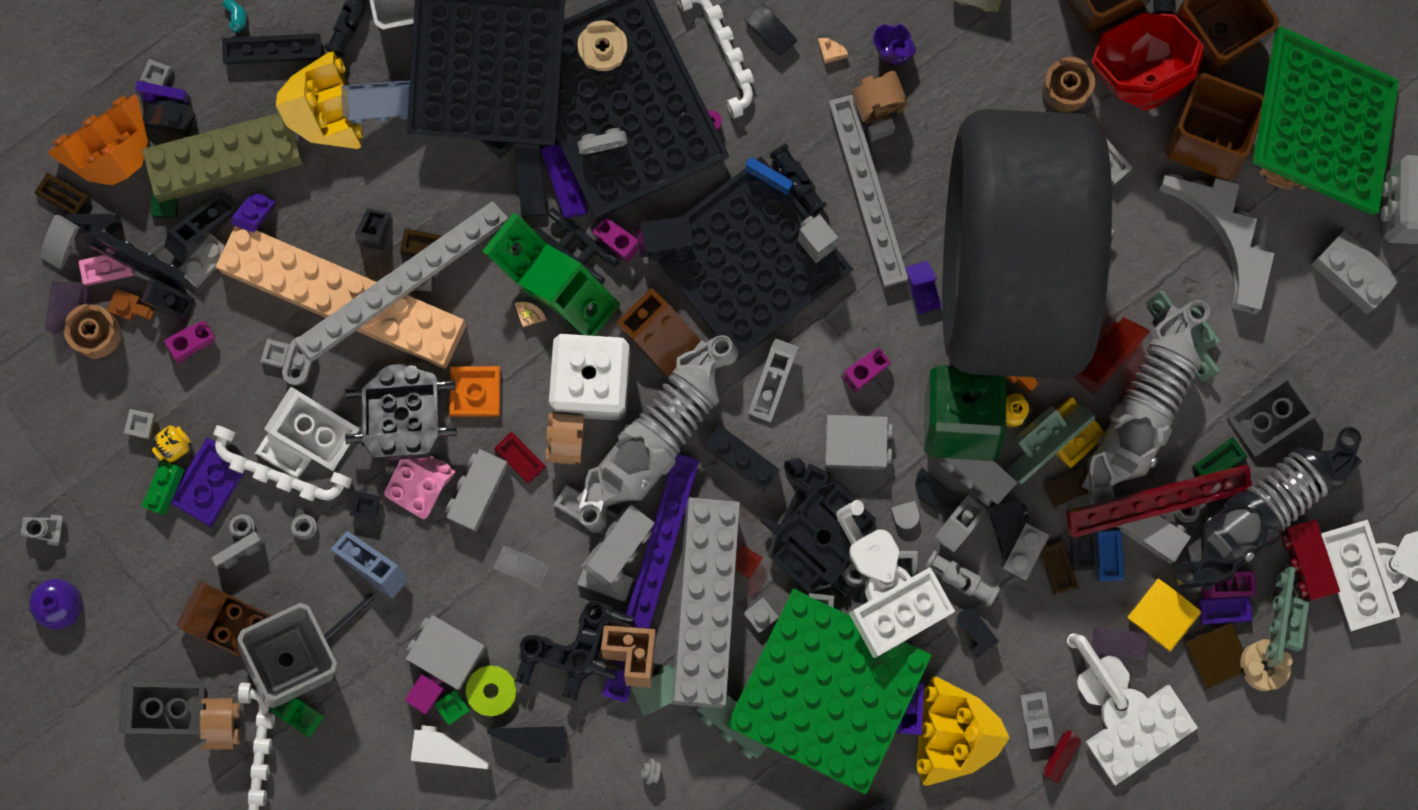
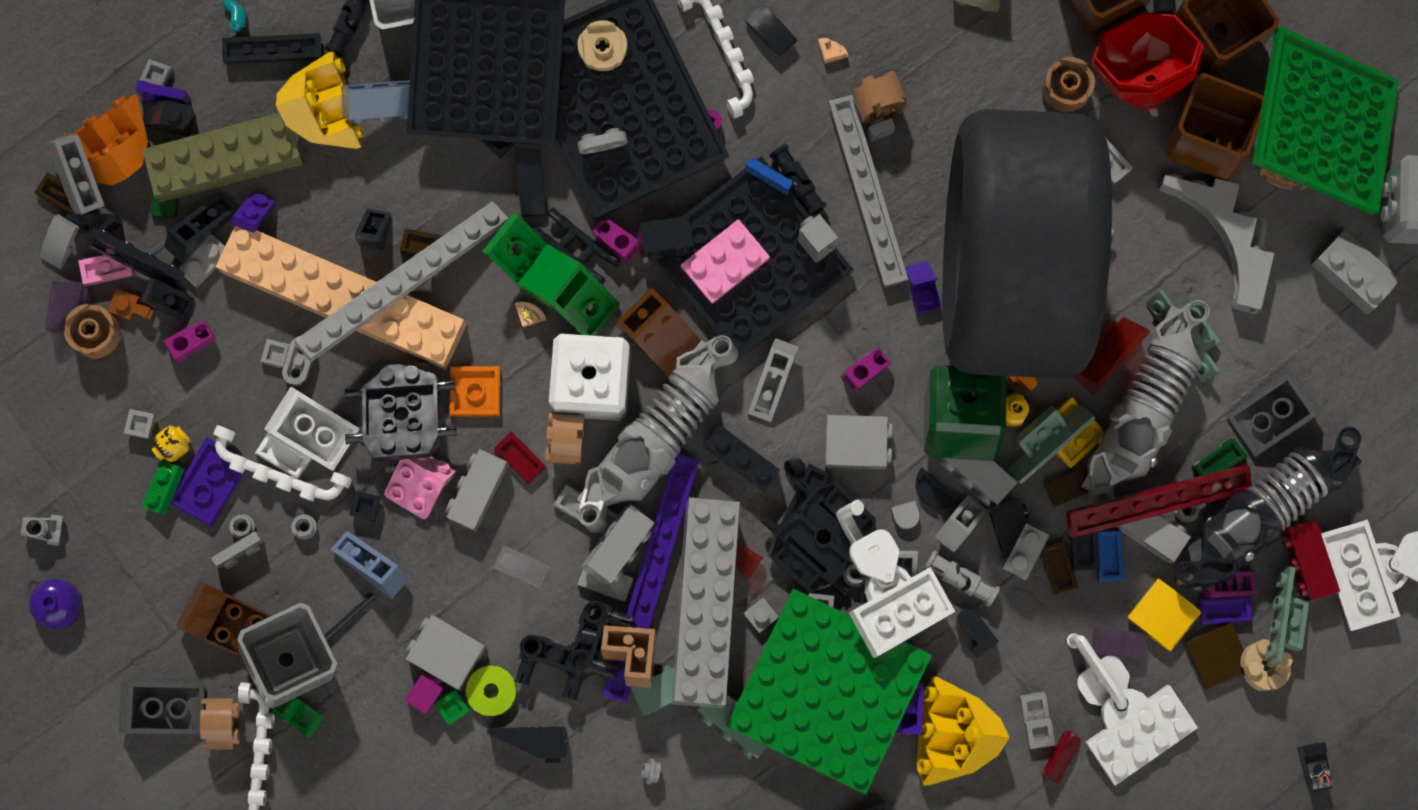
white slope [411,725,490,769] -> none
dark purple plate [541,145,588,218] -> none
dark purple hair [873,24,916,65] -> none
none -> light grey brick [47,135,105,214]
none -> bright pink plate [681,219,770,304]
none -> black leg [1297,742,1333,793]

